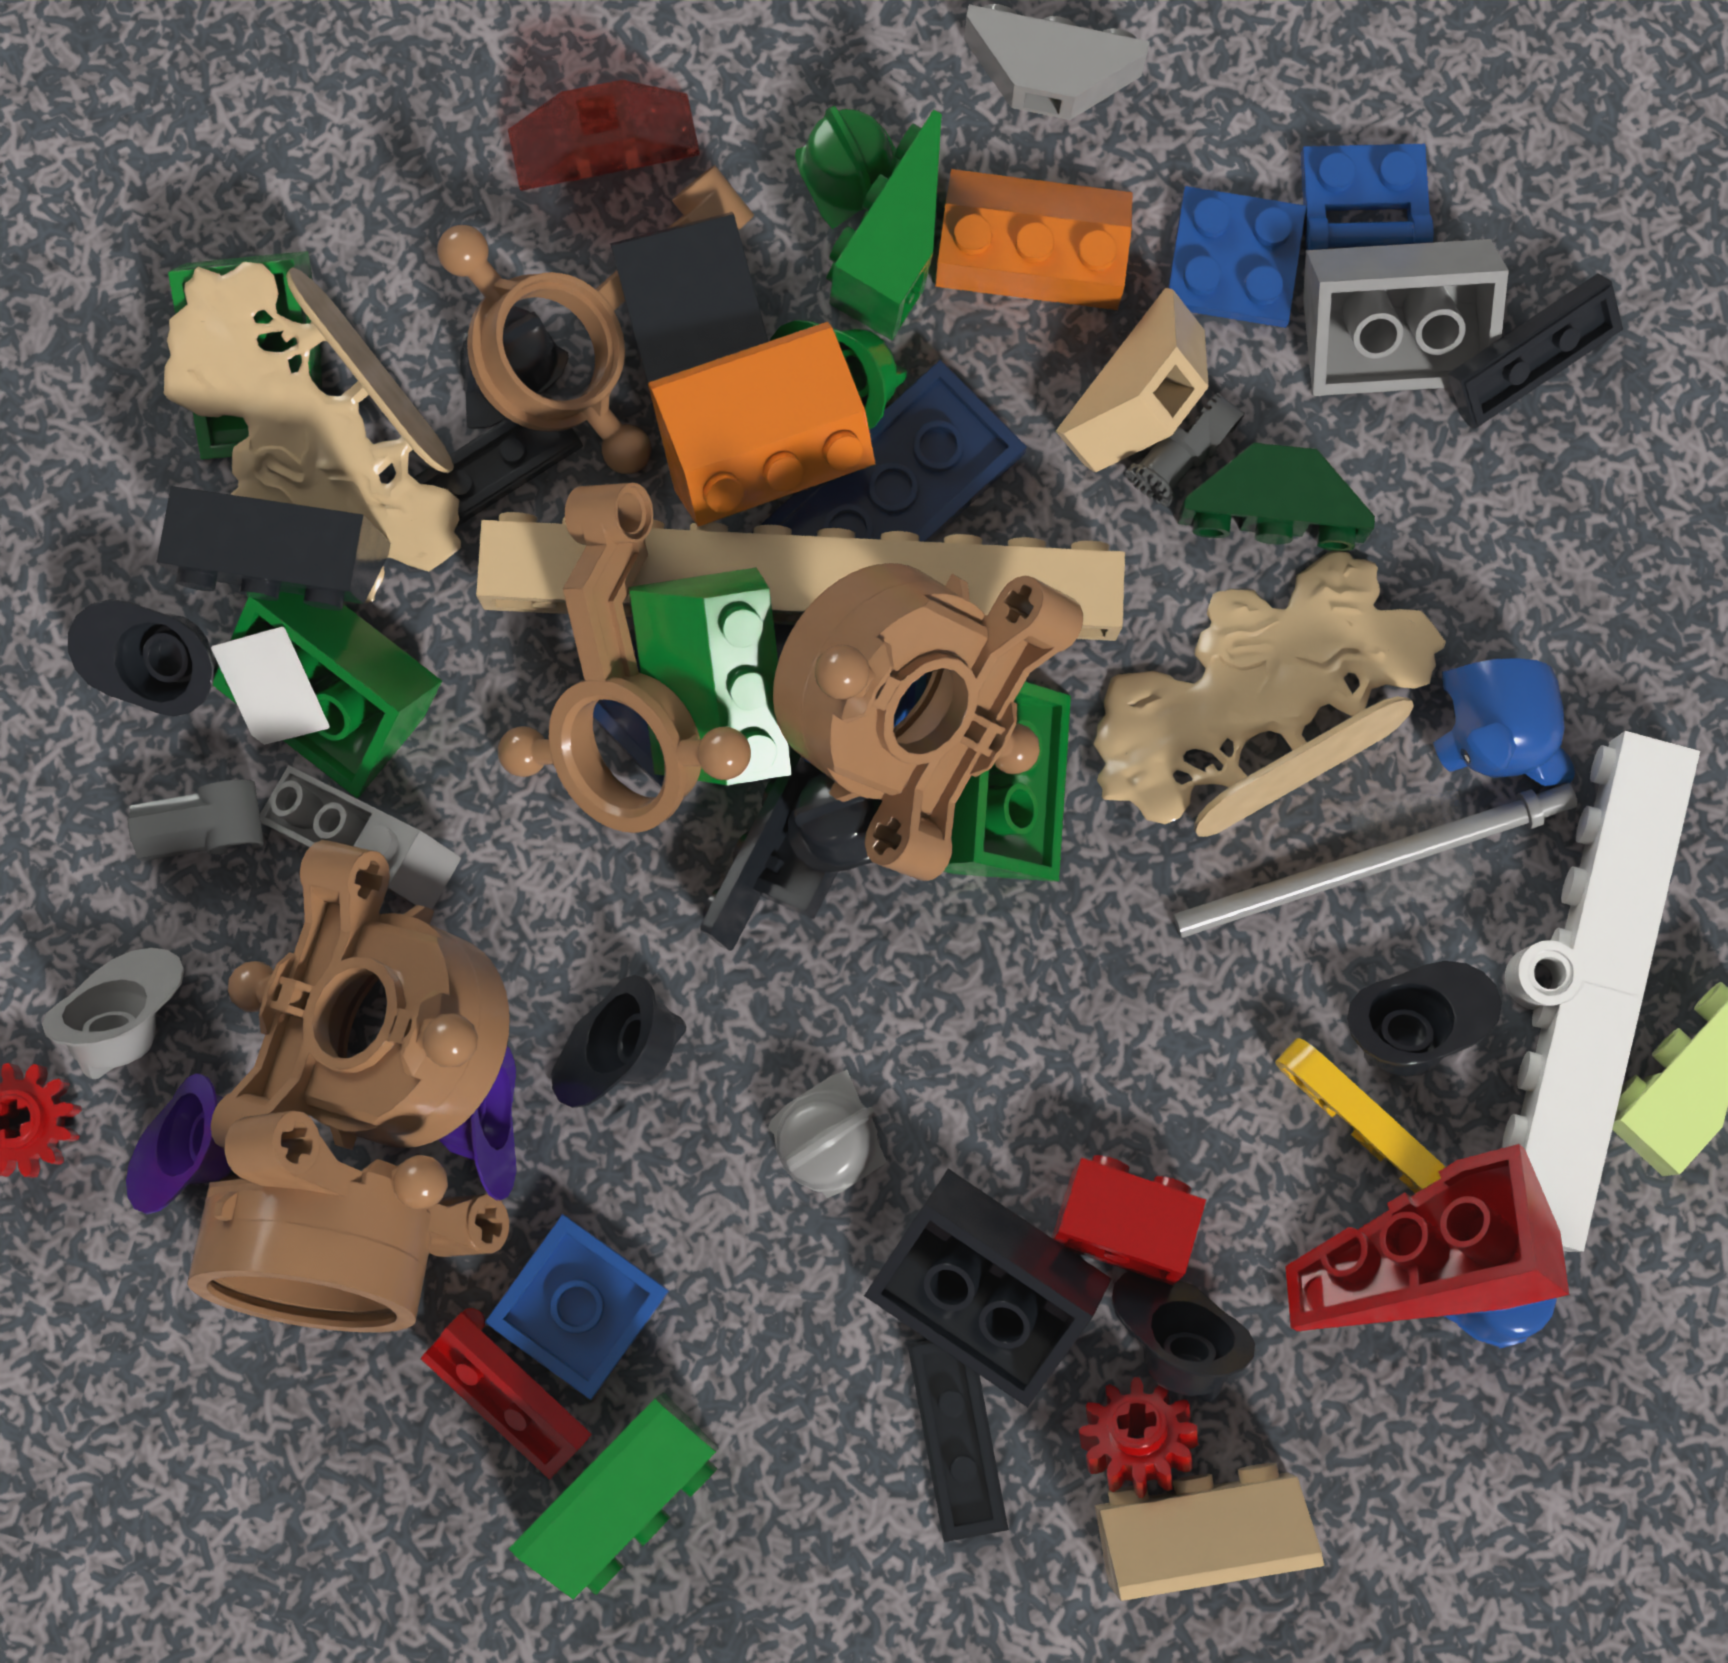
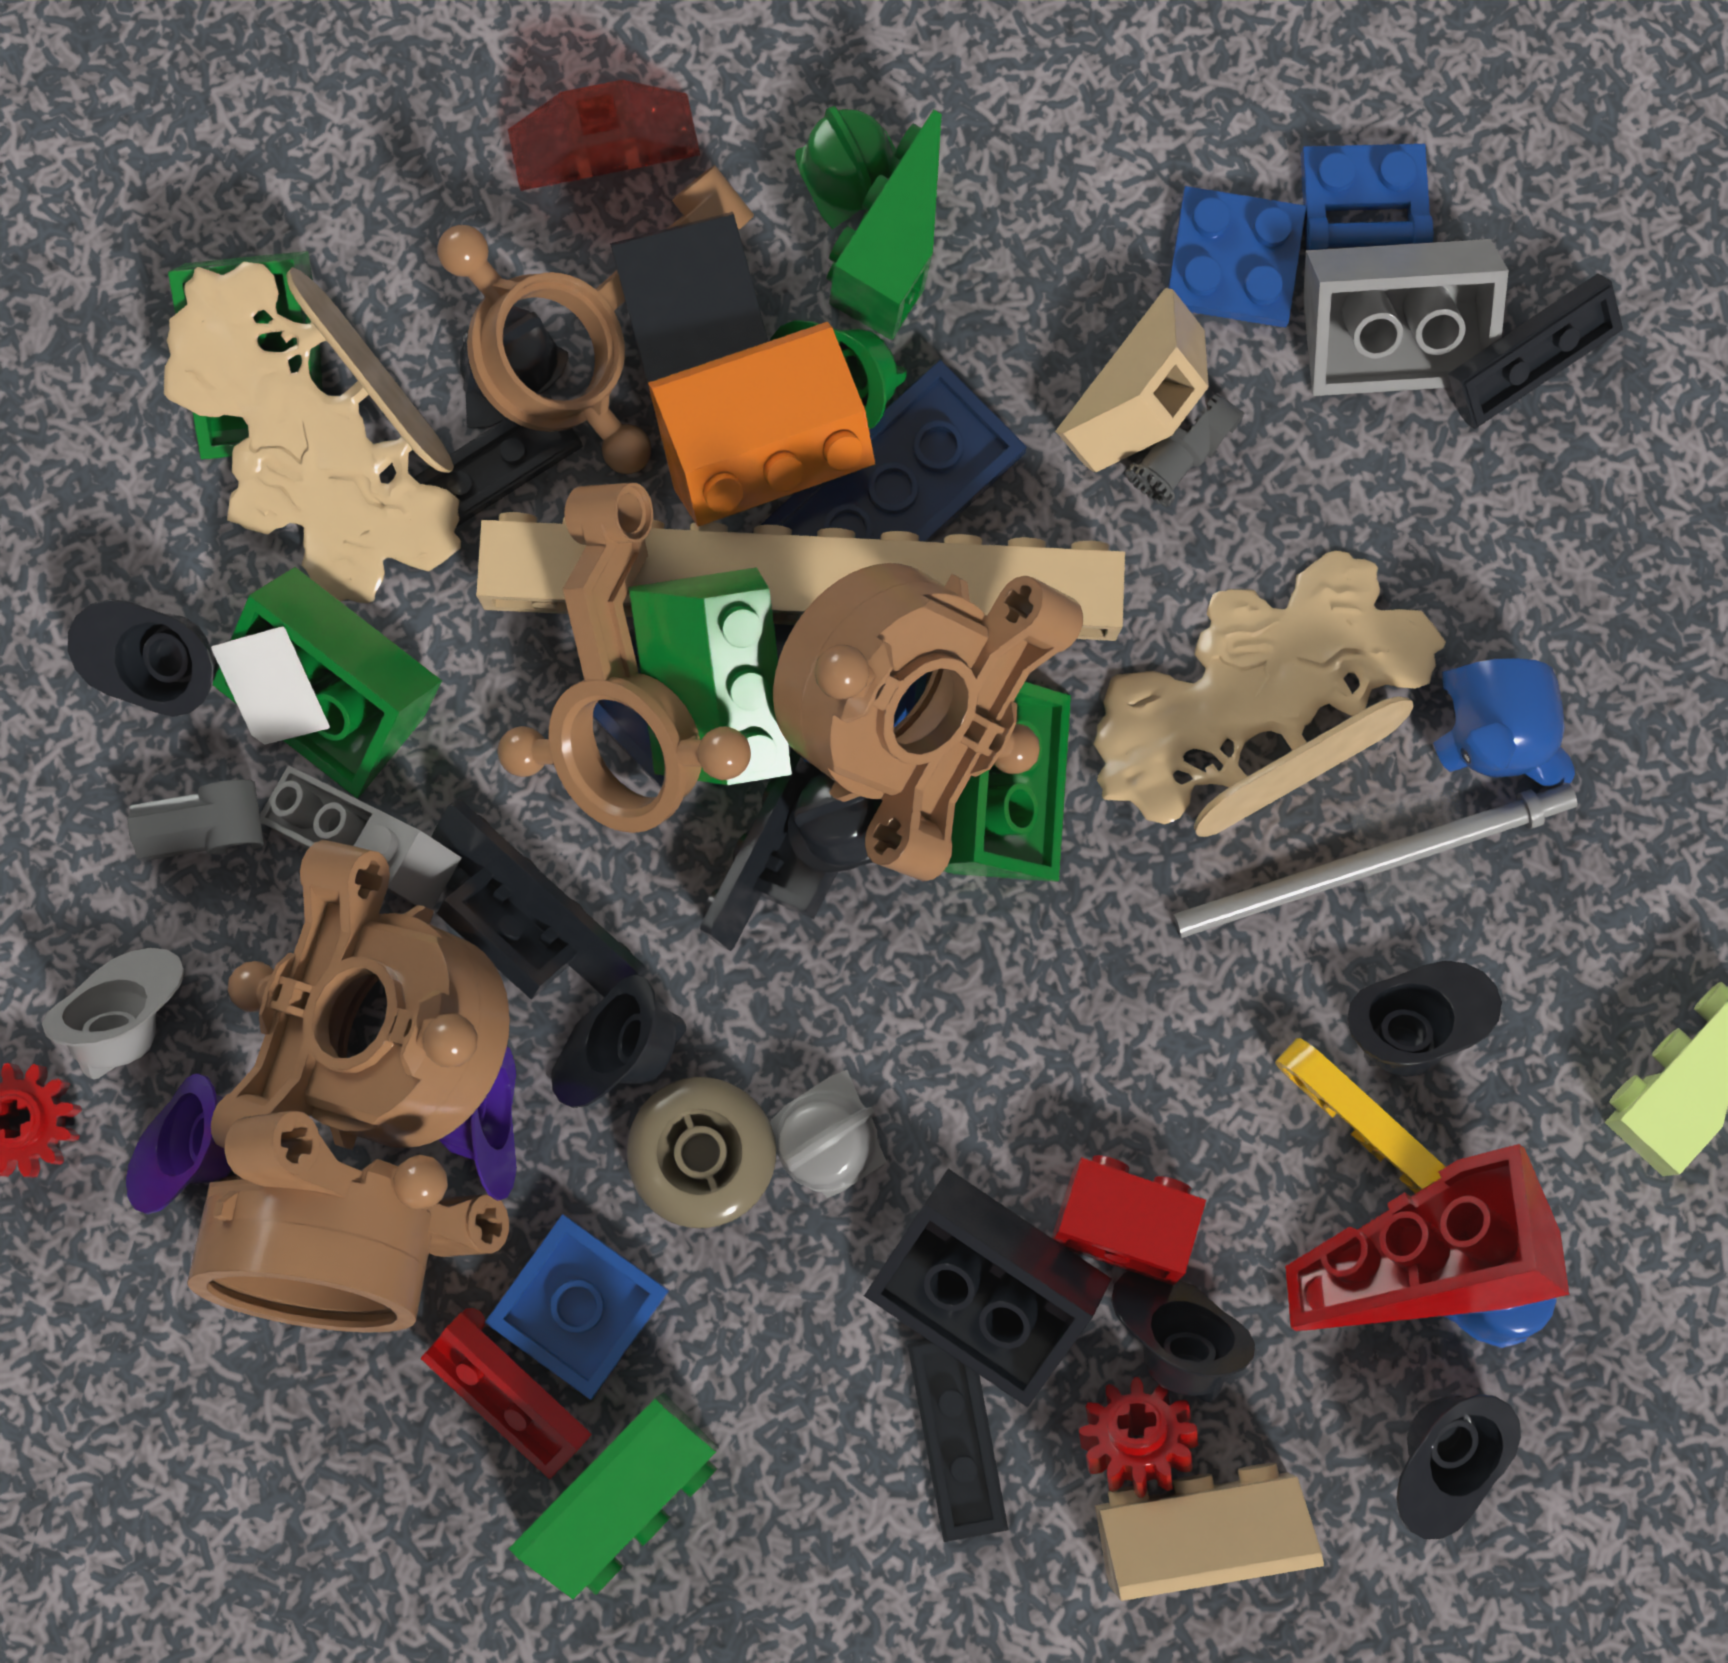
black slope [157,486,391,611] -> none
orange slope [935,169,1133,310] -> none
light grey slope [964,4,1150,120] -> none
dark green slope [1178,443,1375,551] -> none
white hinge [1502,731,1700,1252] -> none
none -> black bracket [431,799,646,1000]
none -> dark tan hat [627,1077,776,1228]
none -> black piece [1396,1395,1521,1539]

